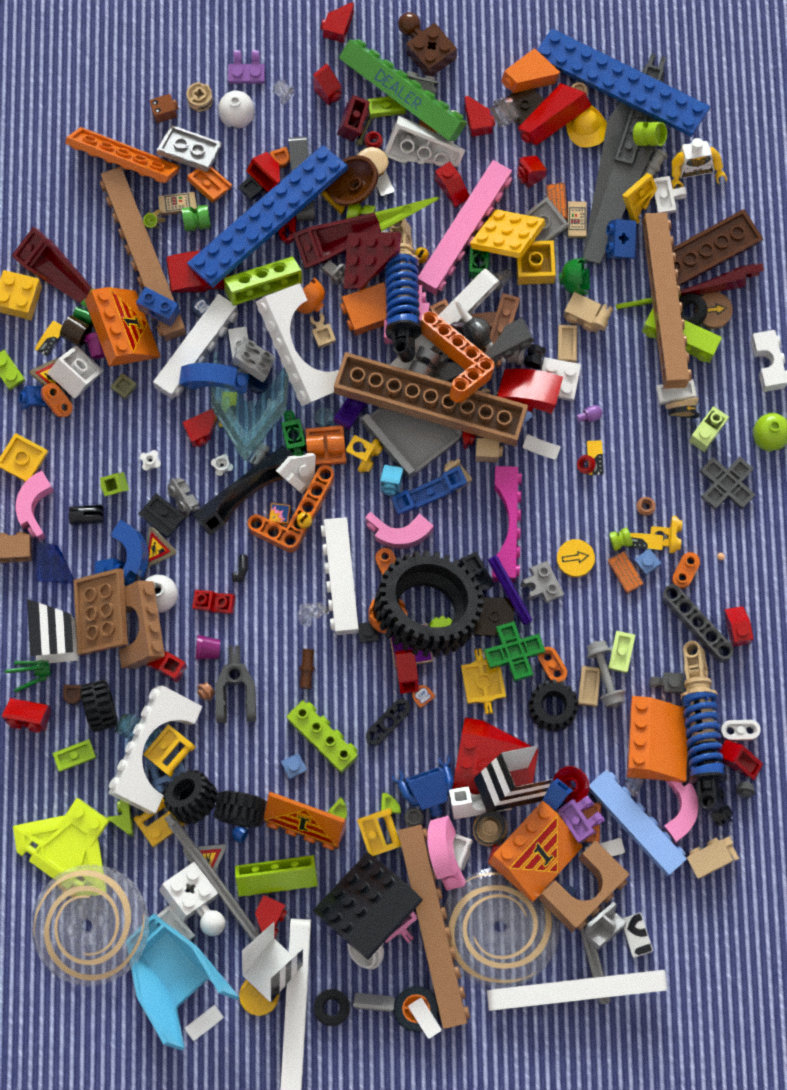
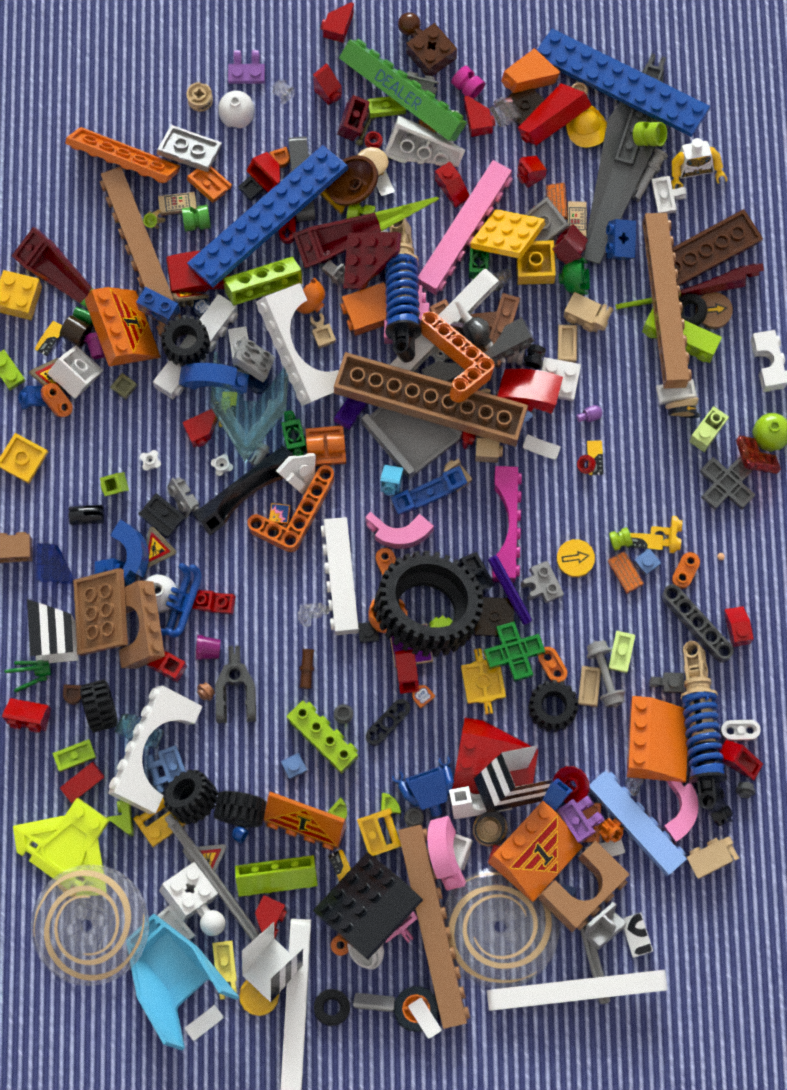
bright pink arch [16,471,54,542] -> none
yellow plate [143,724,196,777] -> none
dark orange brick [149,94,179,124] -> none
black arm [232,554,248,583] -> none
yellow hinge [297,512,312,529] -> none
clear light blue tile [315,408,334,427] -> none
yellow bracket [346,435,383,473] -> none
flat silver wheel [408,346,442,377] -> none
yellow hinge [414,247,429,263] -> none
yellow wing [622,173,657,224] -> none
nougat plate [636,497,656,516] -> none
none -> red slope [60,762,105,804]
none -> black tyre [161,315,210,367]
none -> blue piece [161,563,202,638]
none -> dark tan piece [170,290,209,308]
none -> light yellow hinge [212,941,237,1000]
none -> sticker [328,849,351,882]
none -> orange plate [331,936,349,956]
none -> dark grey plate [334,704,353,724]
none -> dark pink wheel [451,65,486,99]
none -> dark red brick [552,224,588,265]
none -> orange gear [599,818,624,843]
none -> clear red plate [736,435,781,474]

